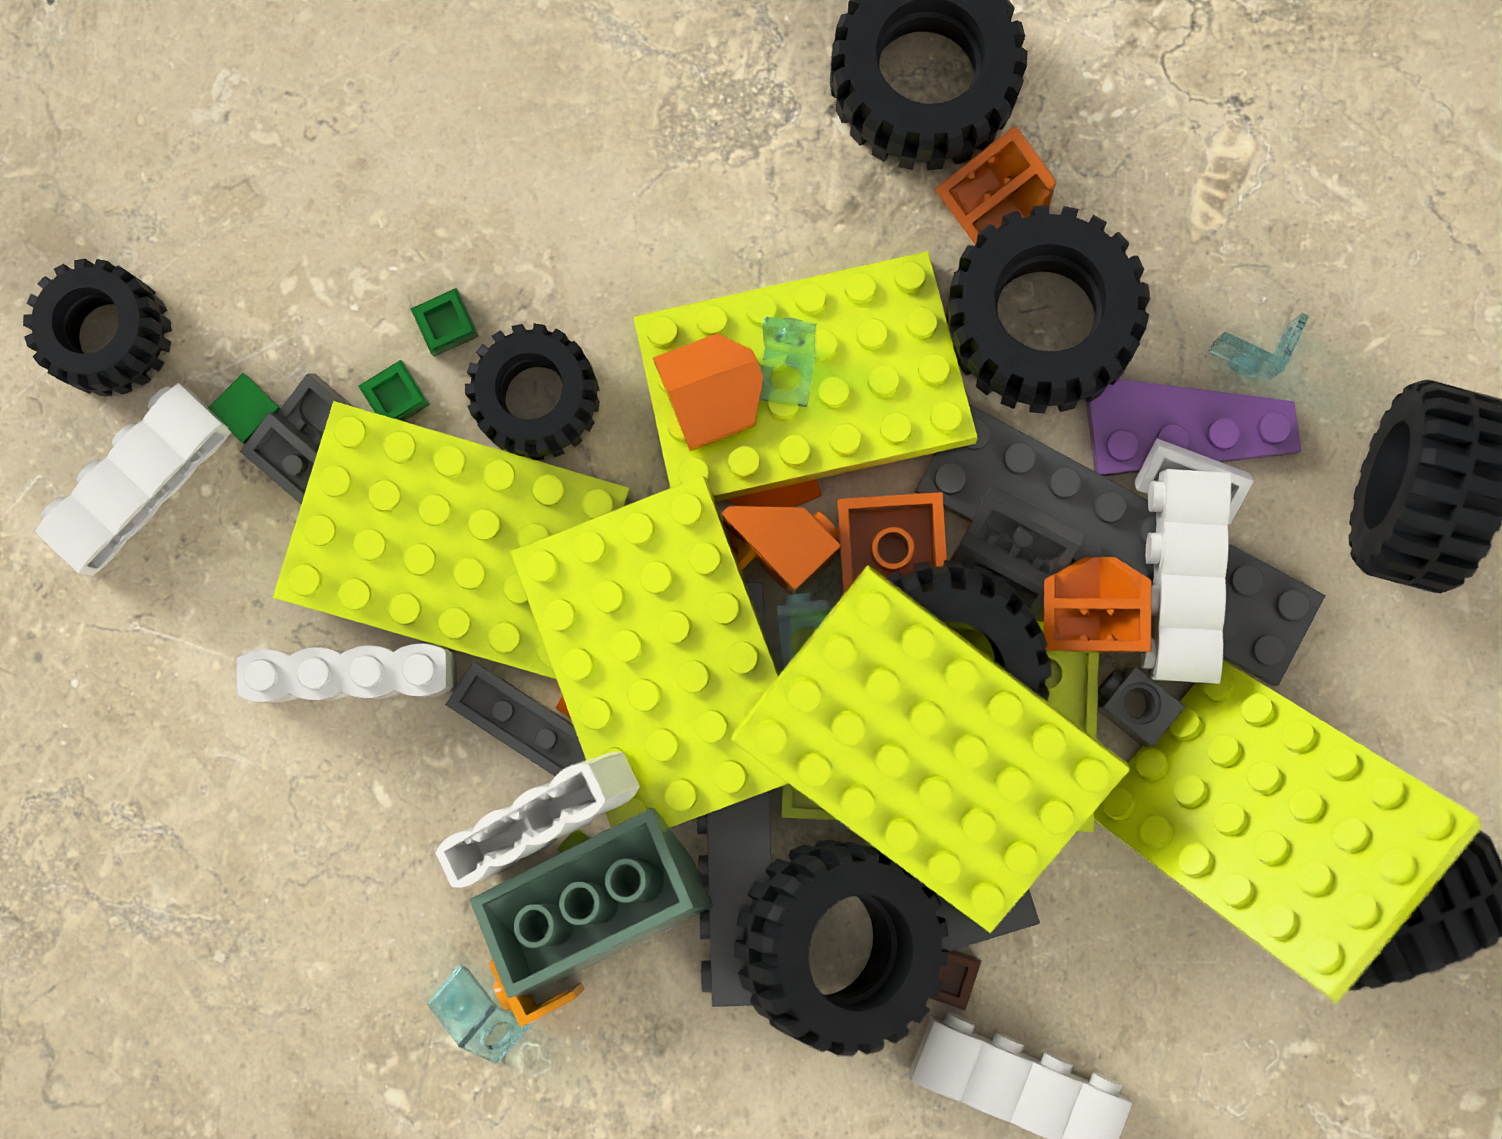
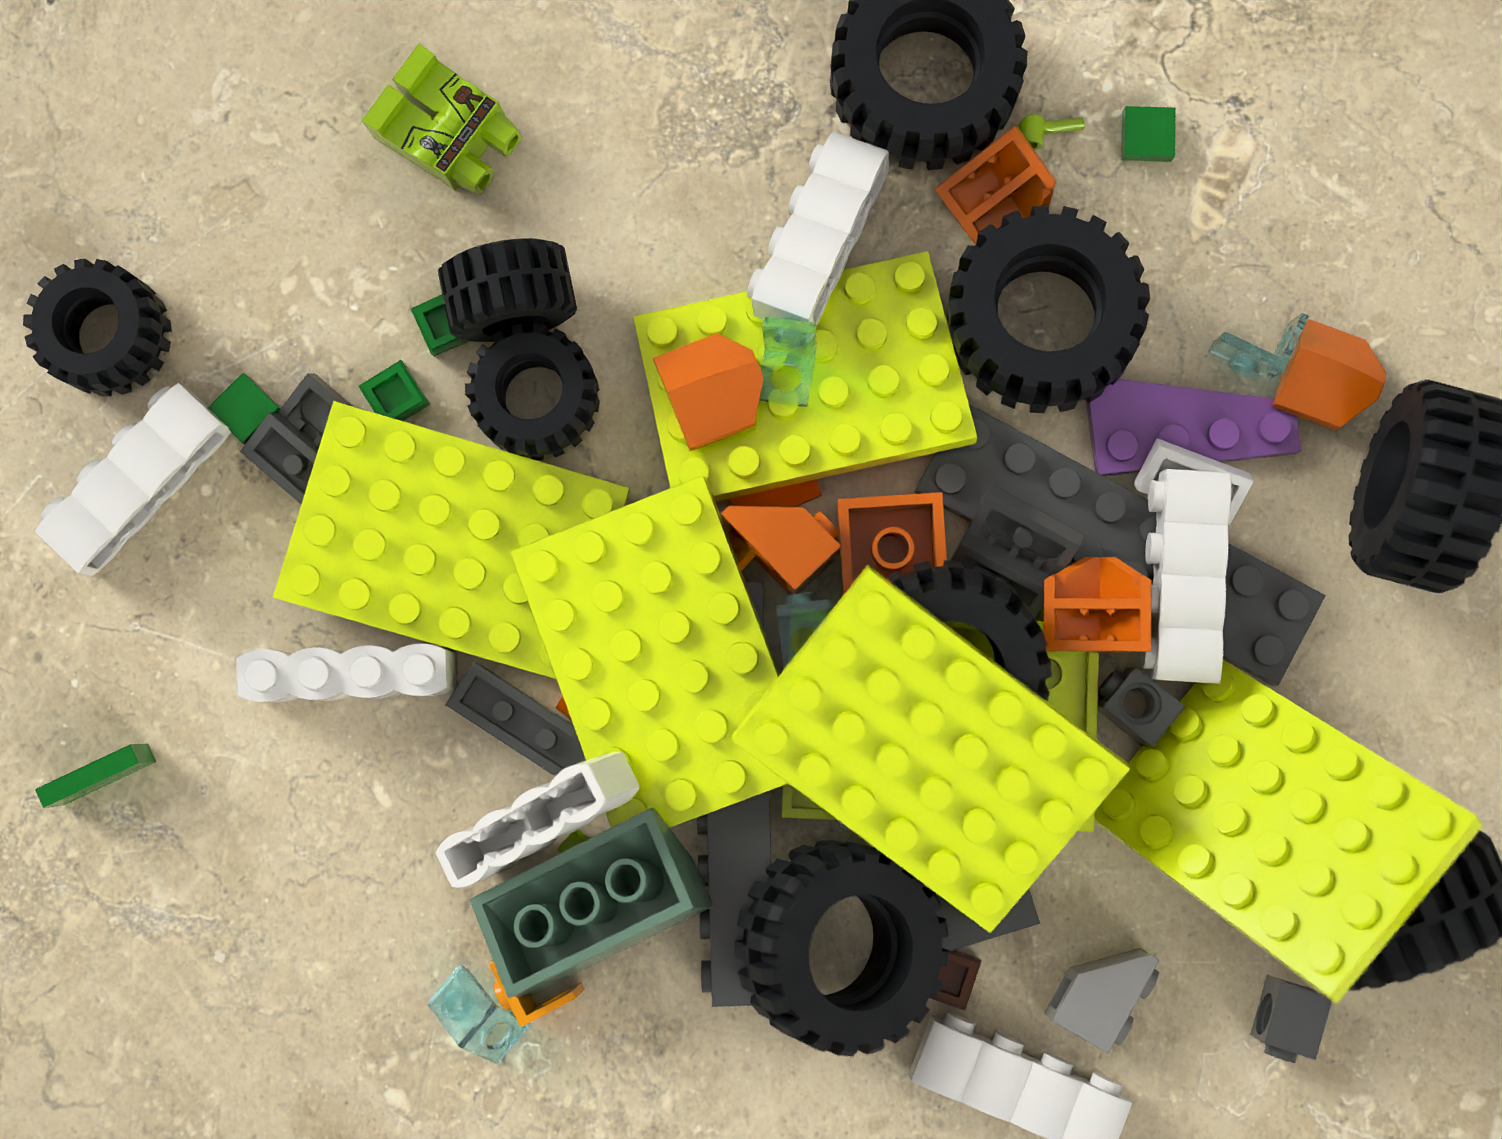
none -> green tile [35,744,156,808]
none -> lime hips [361,43,522,195]
none -> black tyre [438,238,577,342]
none -> white brick [747,132,889,336]
none -> lime hand [1017,114,1085,150]
none -> light grey slope [1044,948,1159,1053]
none -> green tile [1121,106,1176,162]
none -> dark grey brick [1250,975,1332,1063]
none -> orange slope [1272,317,1386,431]

